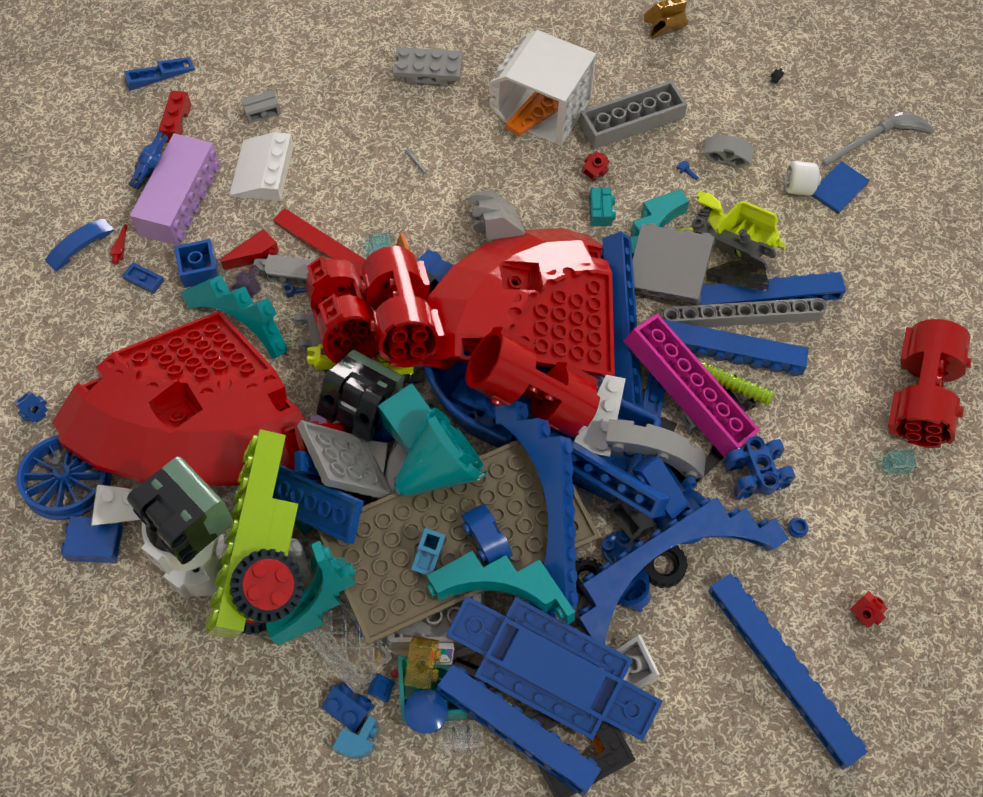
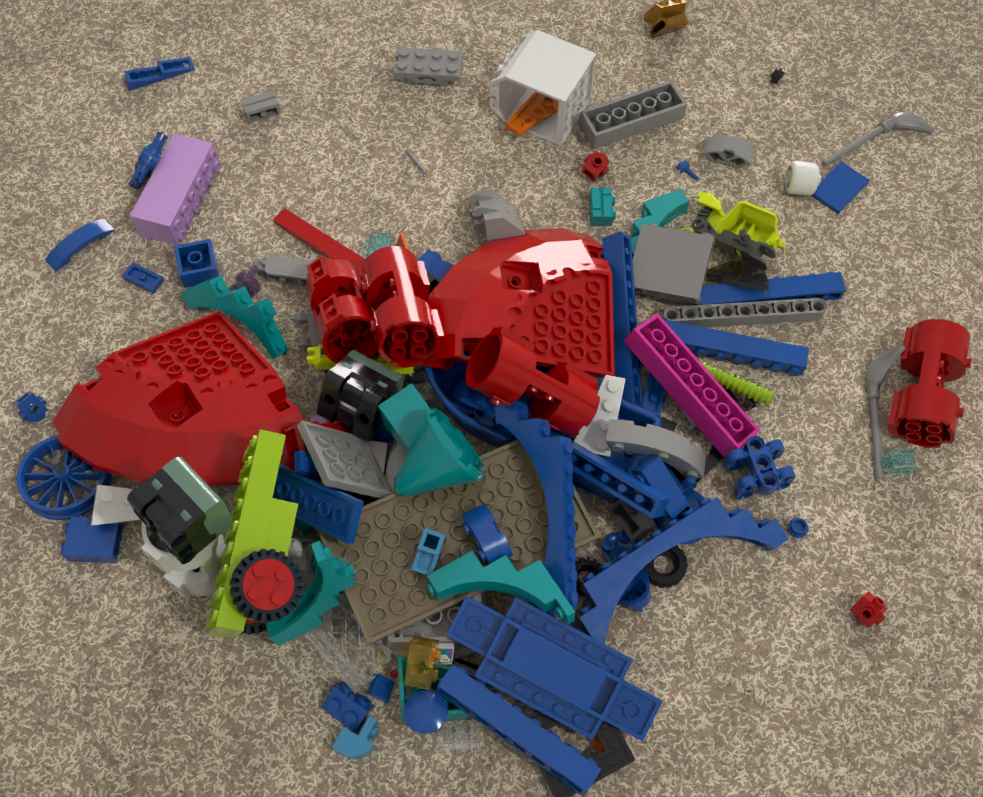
red piece [109,224,127,265] -> none
red arch [158,90,192,143] -> none
red slope [220,229,279,270] -> none
white slope [229,132,294,201] -> none
blue hand [284,284,306,297] -> none
white slope [616,635,660,688] -> none
blue brick [708,573,868,770] -> none
none -> light grey piece [865,347,905,479]

